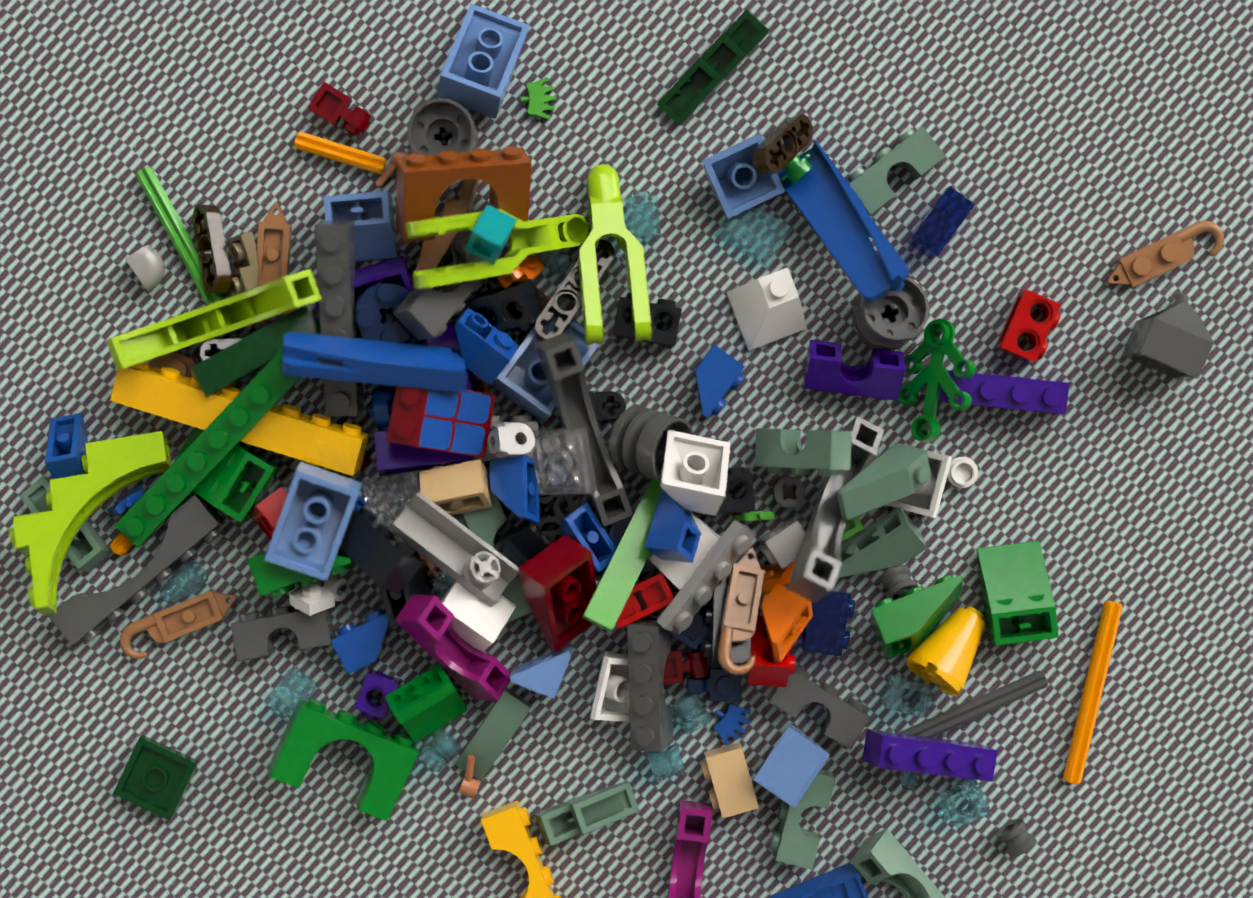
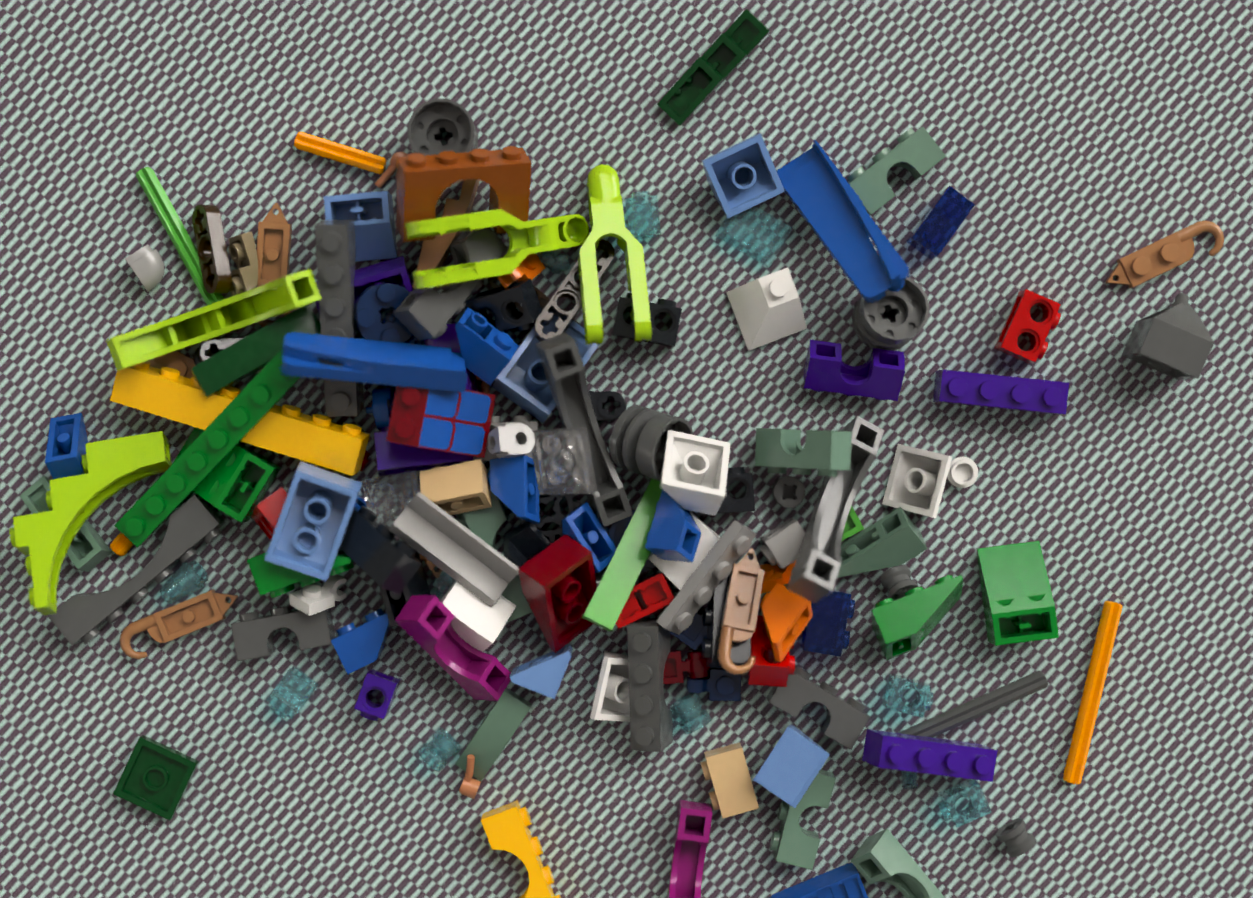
blue piece [107,484,145,516] -> none
green arch [268,698,419,821] -> none
dark red plate [307,82,372,138] -> none
green bracket [385,664,468,742] -> none
medium blue slope [436,4,530,119] -> none
light grey wheel [462,551,501,590] -> none
teal panel [465,205,517,265] -> none
bright green piece [520,77,556,120] -> none
sand green slope [534,781,640,846] -> none
clear light blue wheel [647,743,686,782] -> none
blue slope [694,344,745,418] -> none
blue piece [713,703,751,745] -> none
bright green piece [734,511,775,521] -> none
dark brown beam [753,115,813,176] -> none
green plate [781,153,812,184] -> none
sand green slope [836,442,931,520] -> none
green plant [898,319,976,442] -> none
yellow cone [906,606,986,697] -> none

